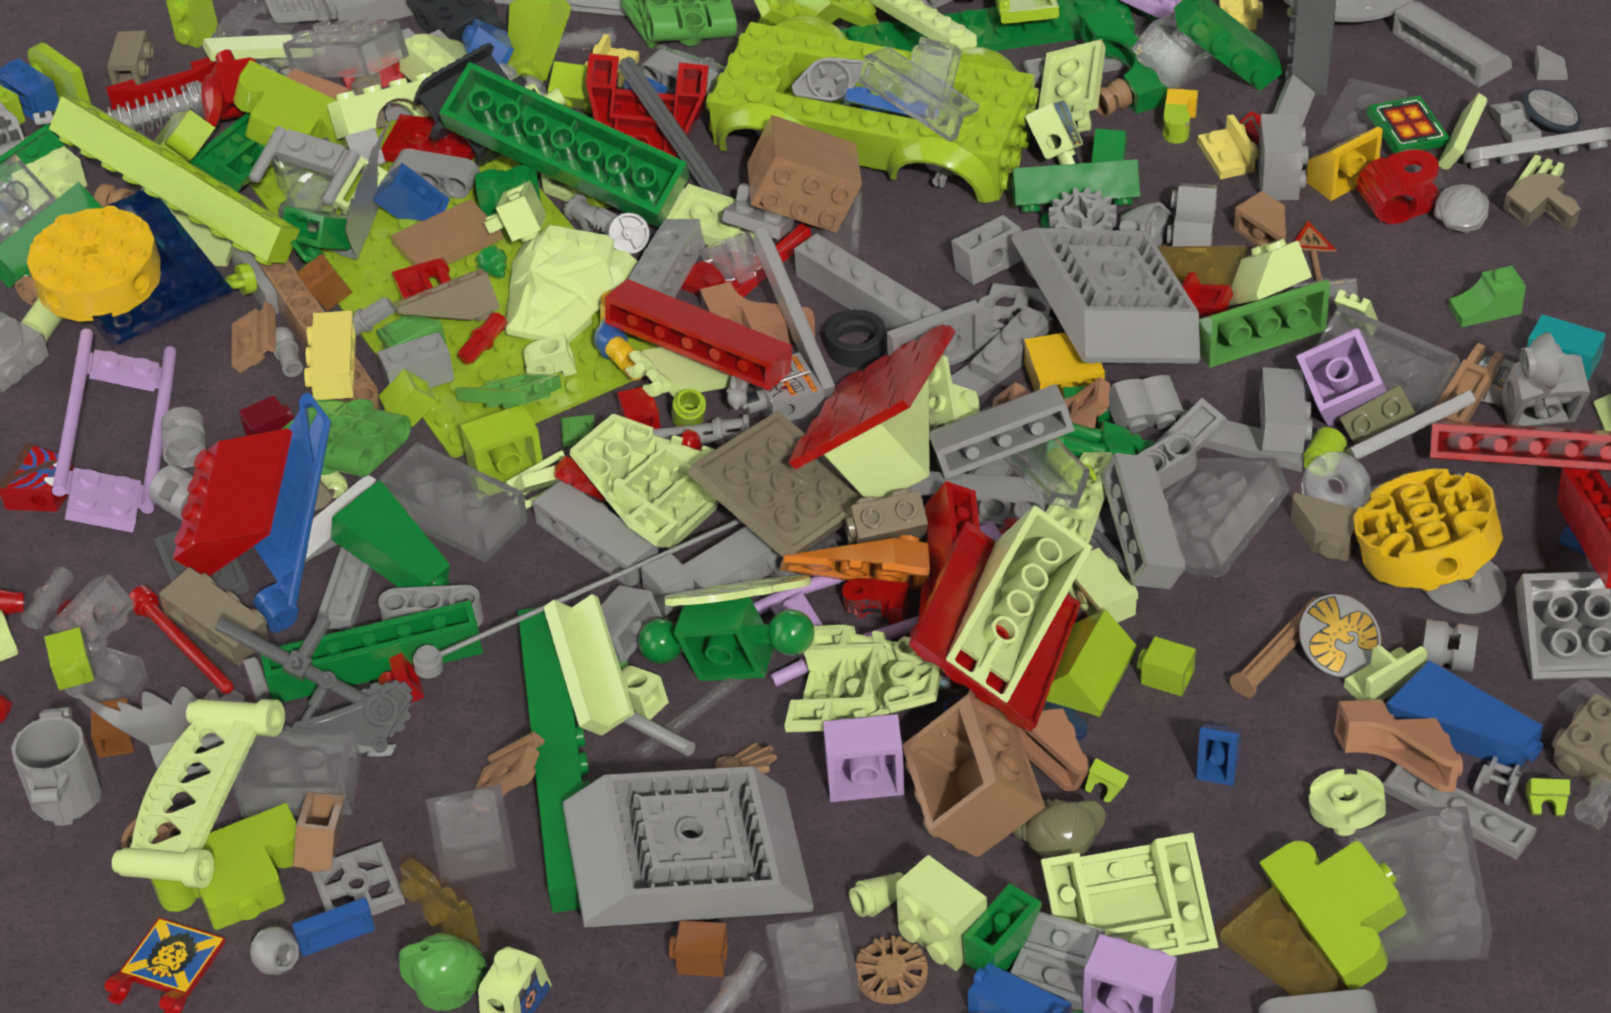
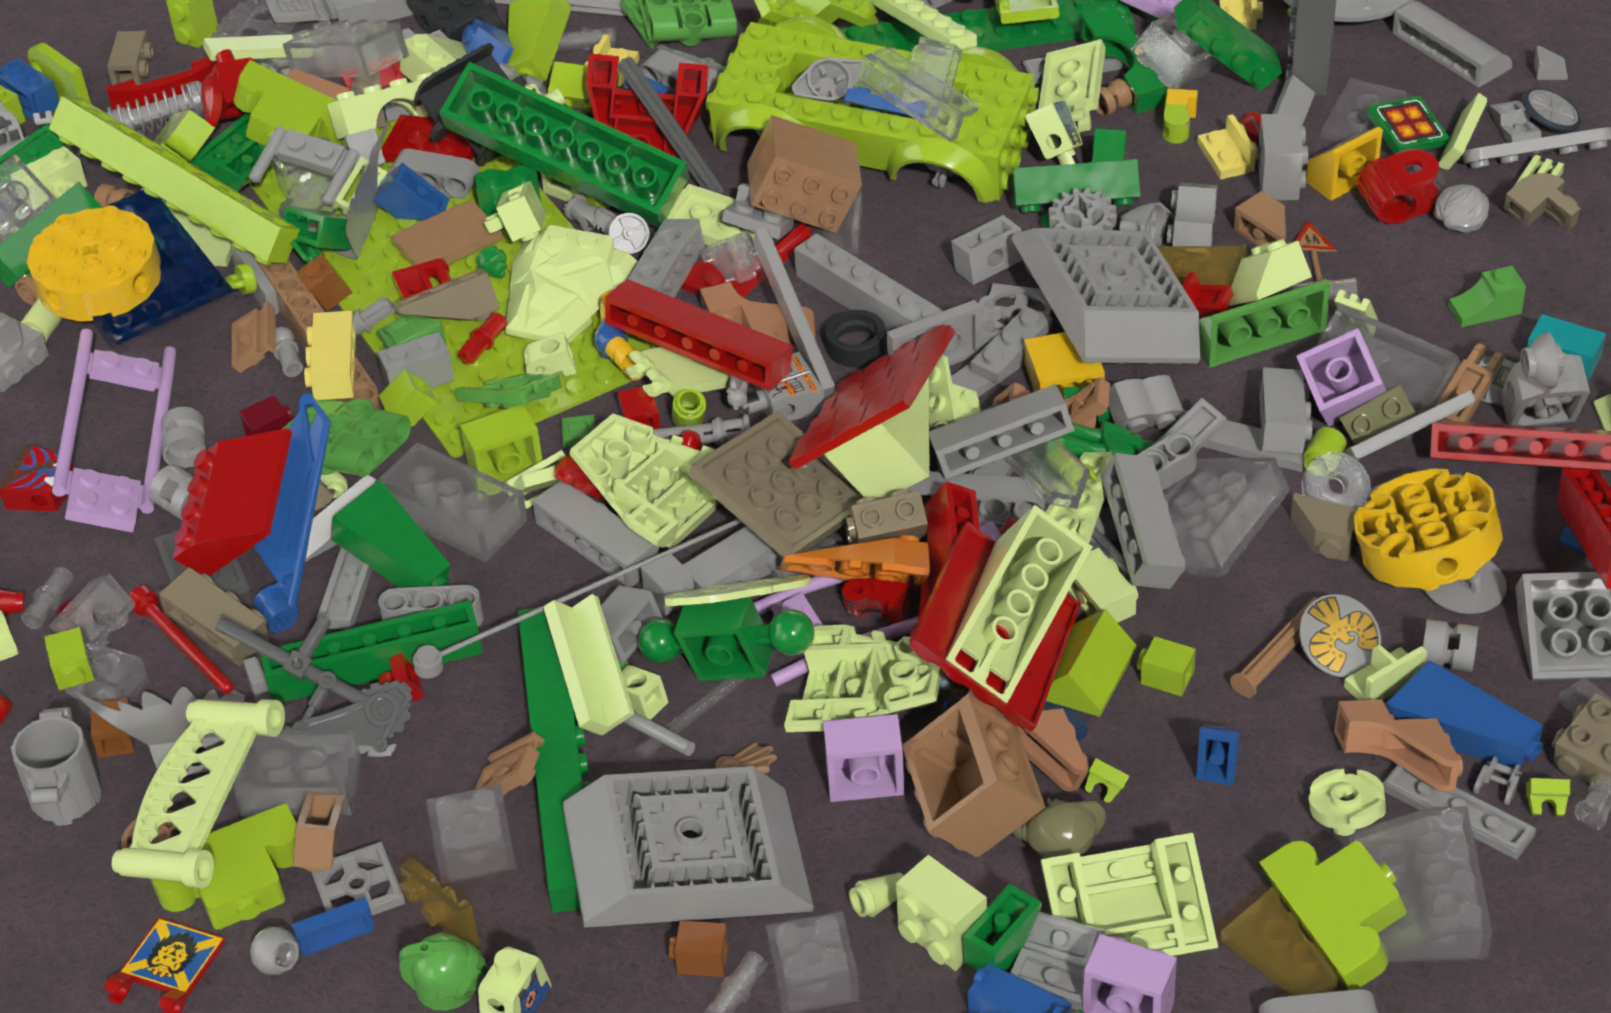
medium nougat wheel [854,936,928,1004] -> none

